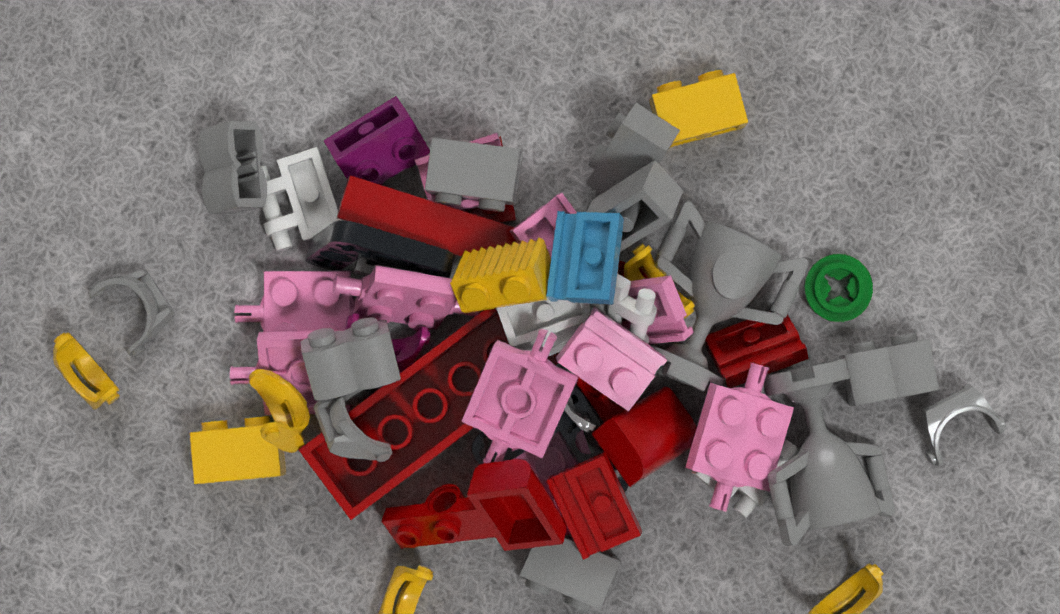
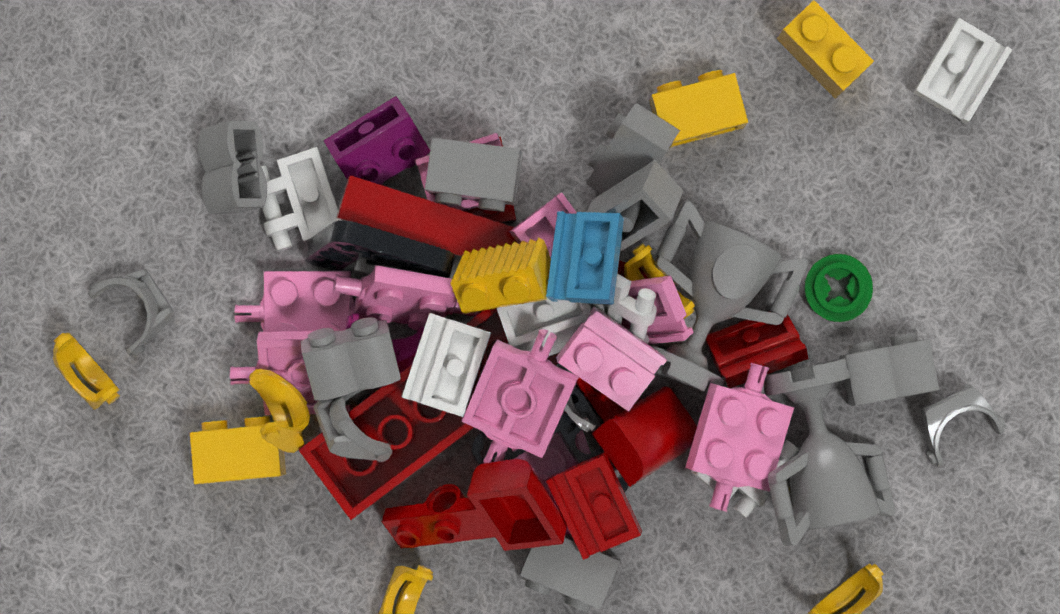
none -> white plate [402,313,491,417]
none -> yellow brick [777,0,874,99]
none -> white plate [913,18,1012,124]

